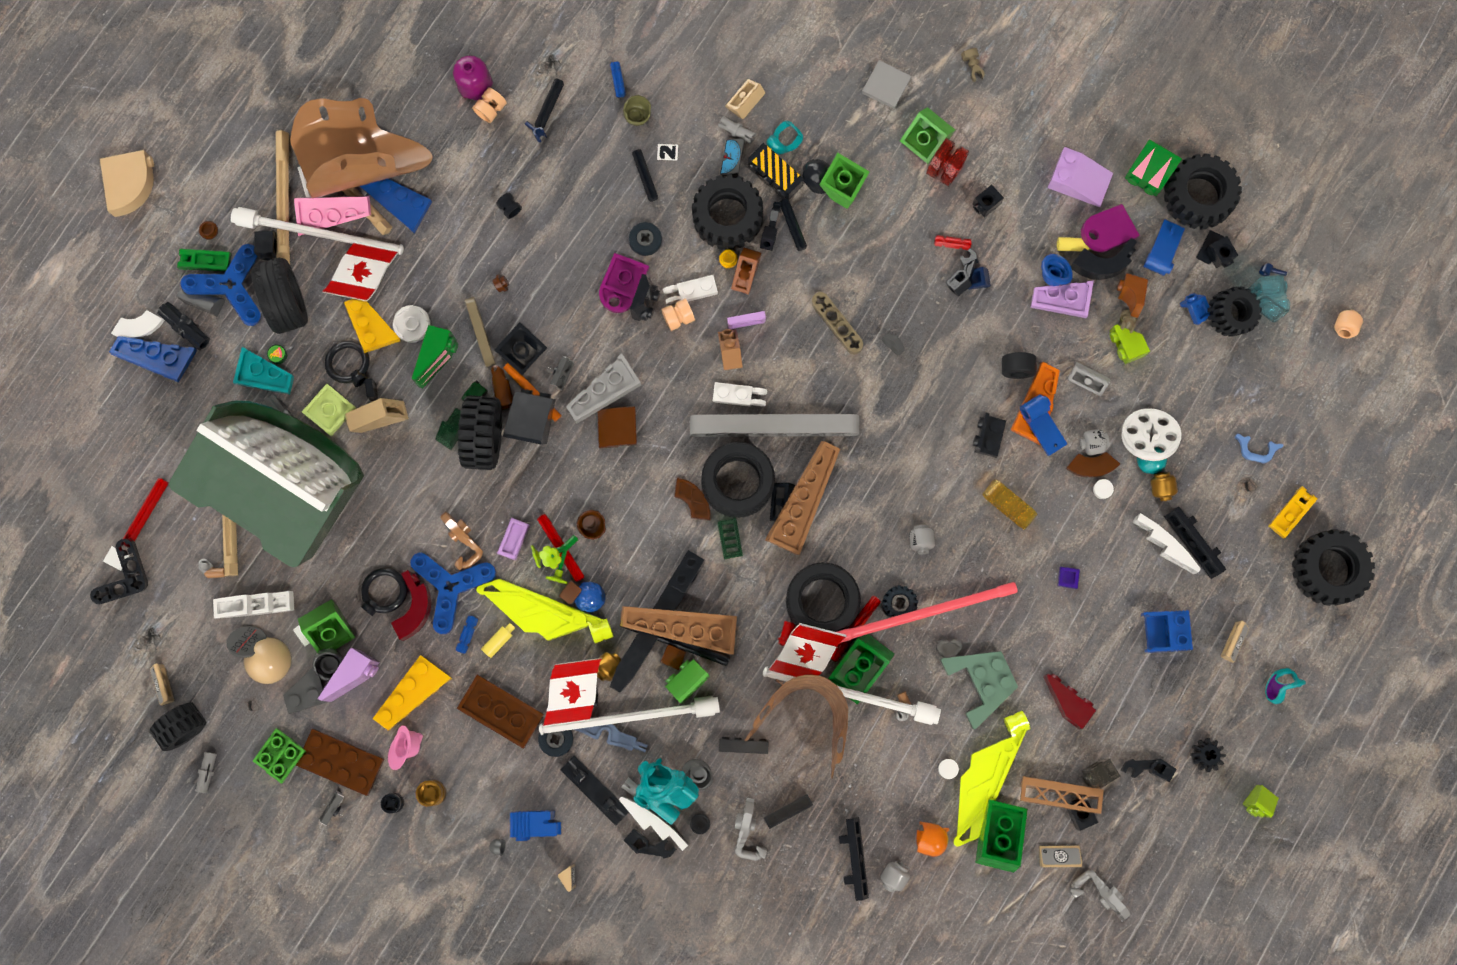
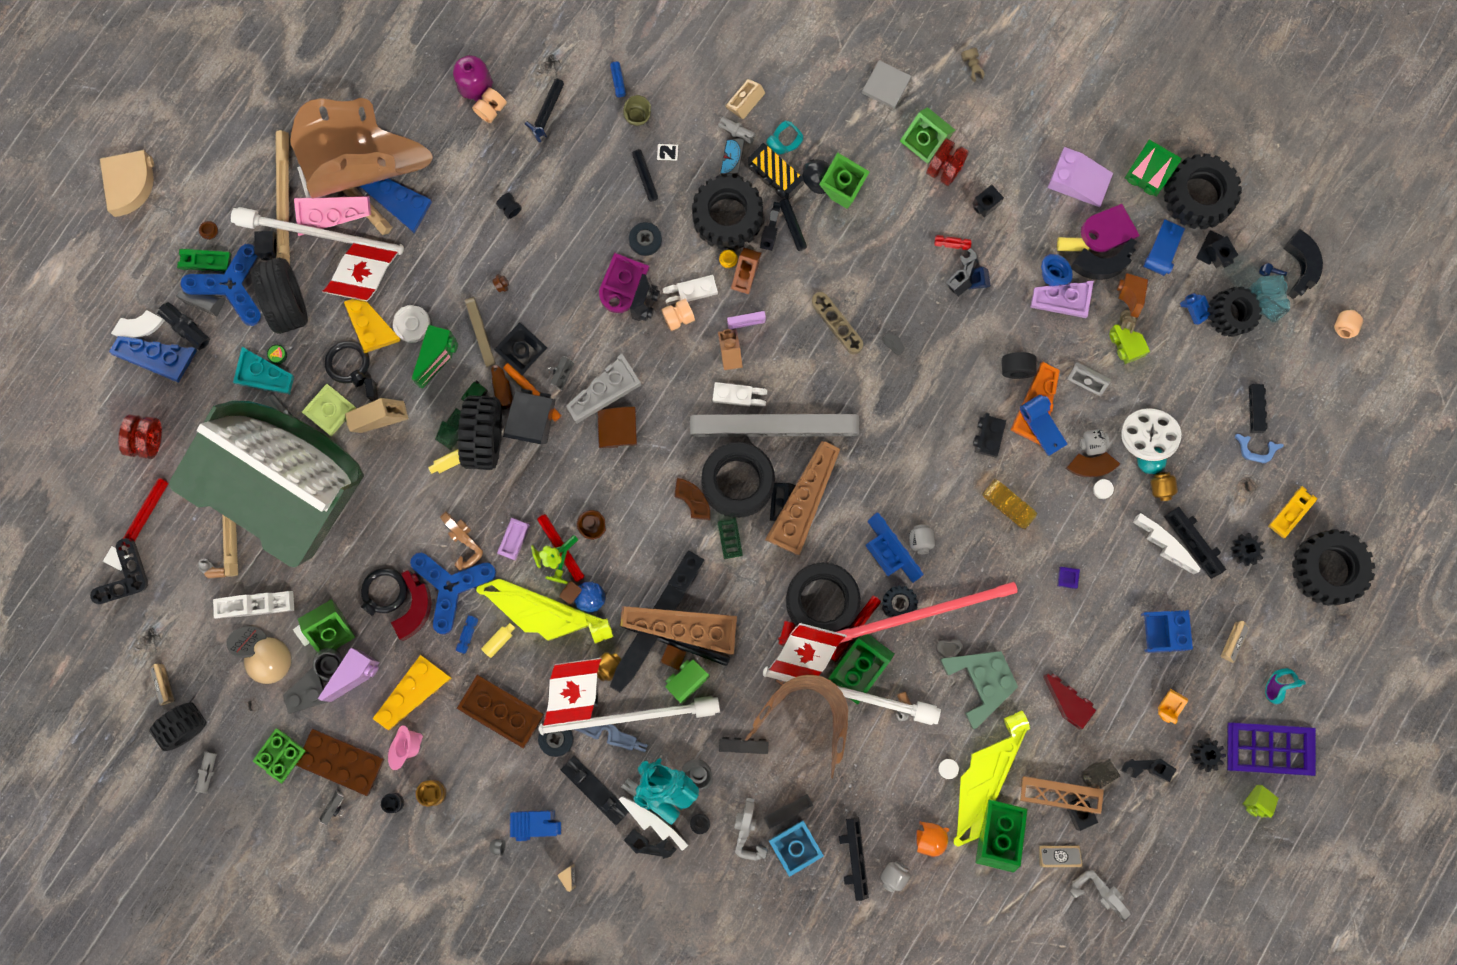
none -> clear red wheel [118,414,162,459]
none -> light yellow cylinder [428,449,460,474]
none -> dark azure brick [769,820,824,877]
none -> blue bracket [865,513,924,583]
none -> light orange bracket [1158,689,1188,724]
none -> dark purple piece [1227,723,1316,776]
none -> black gear [1230,533,1266,566]
none -> black piece [1249,384,1268,433]
none -> black arch [1283,229,1323,299]

